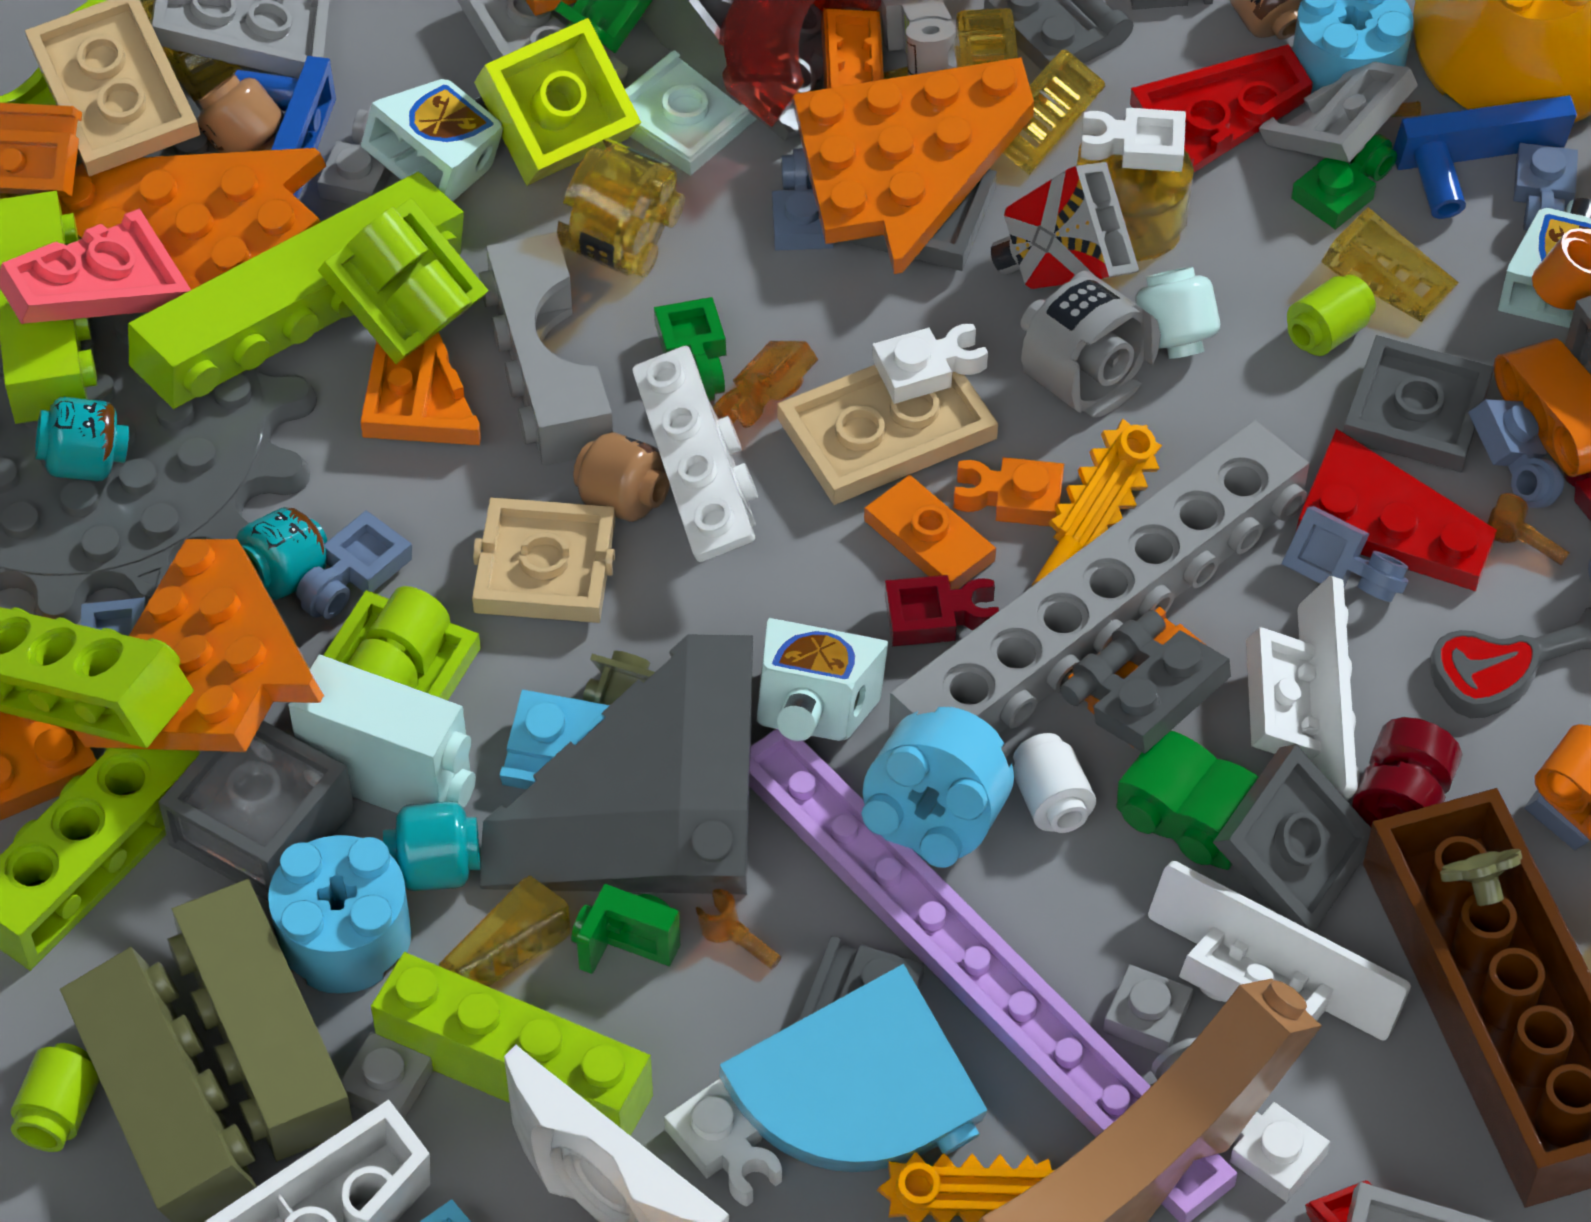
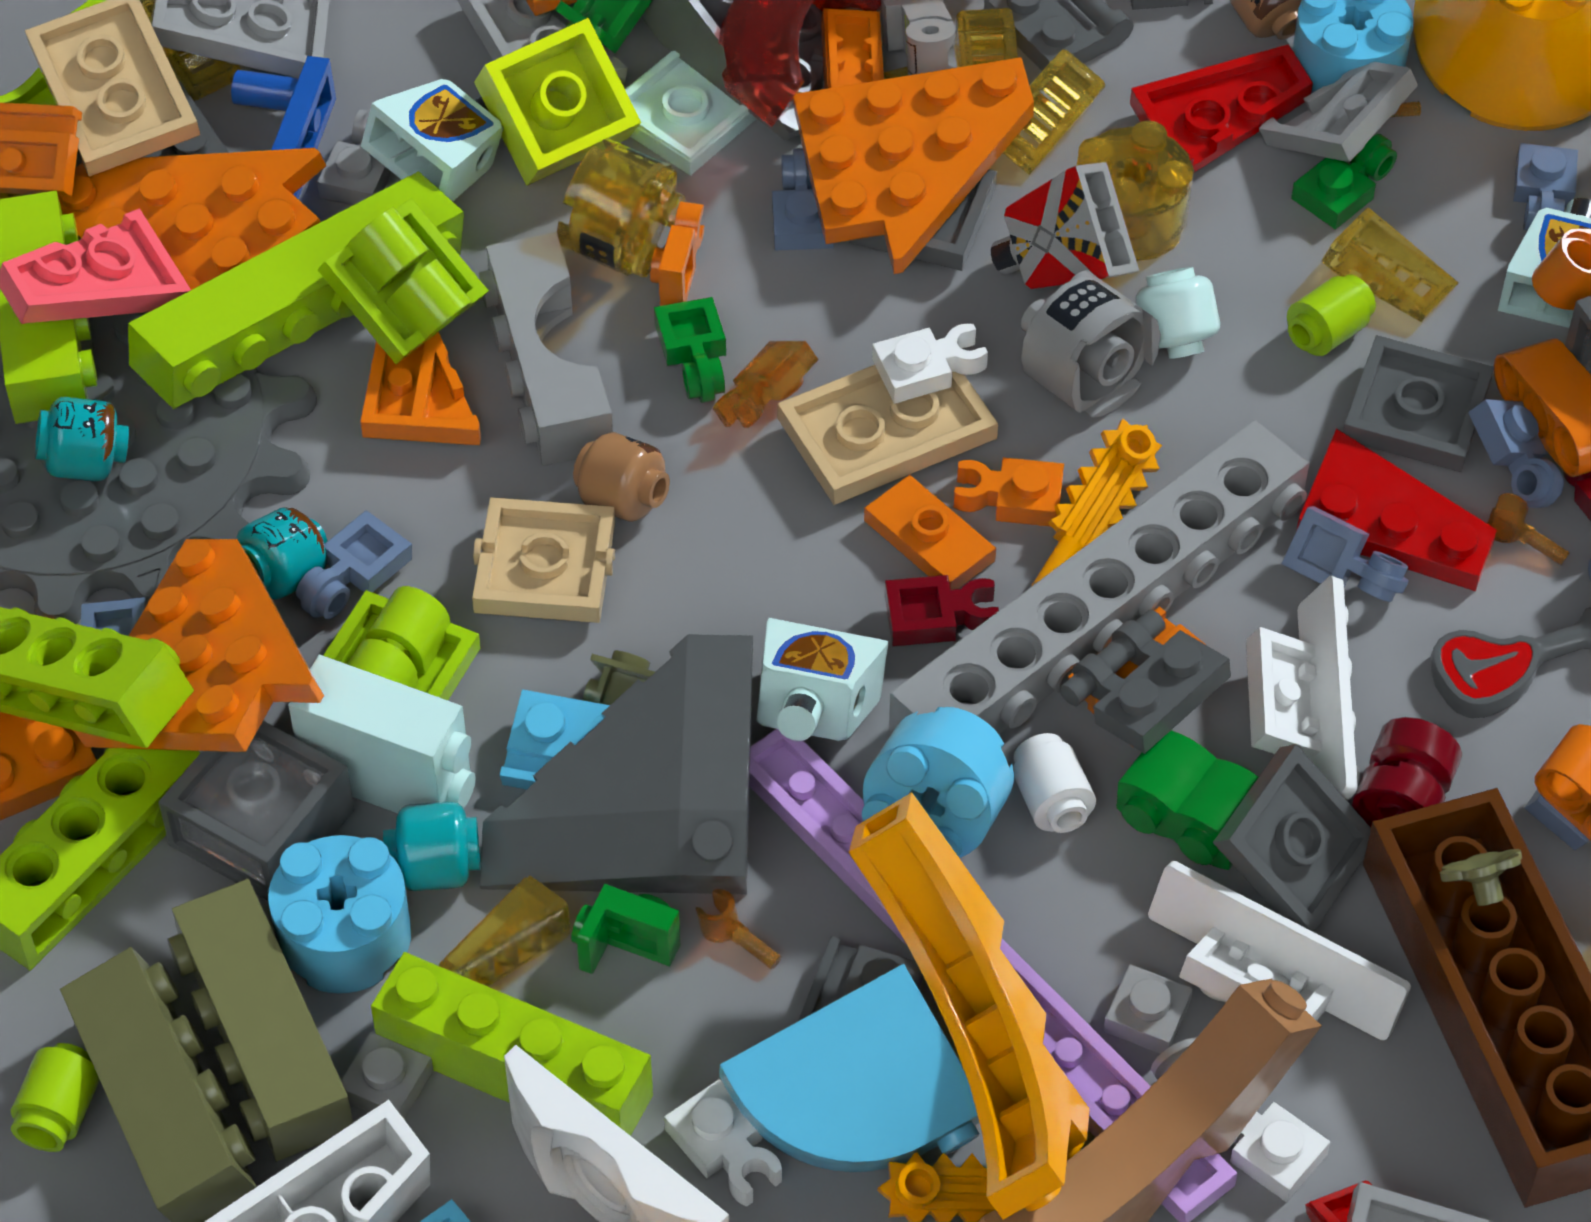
medium nougat head [197,74,284,153] -> none
white bracket [632,346,758,562] -> none
white plate [1081,108,1186,172] -> none
blue piece [1393,95,1577,219] -> none
none -> orange plate [650,201,705,306]
none -> light orange arch [849,792,1090,1220]

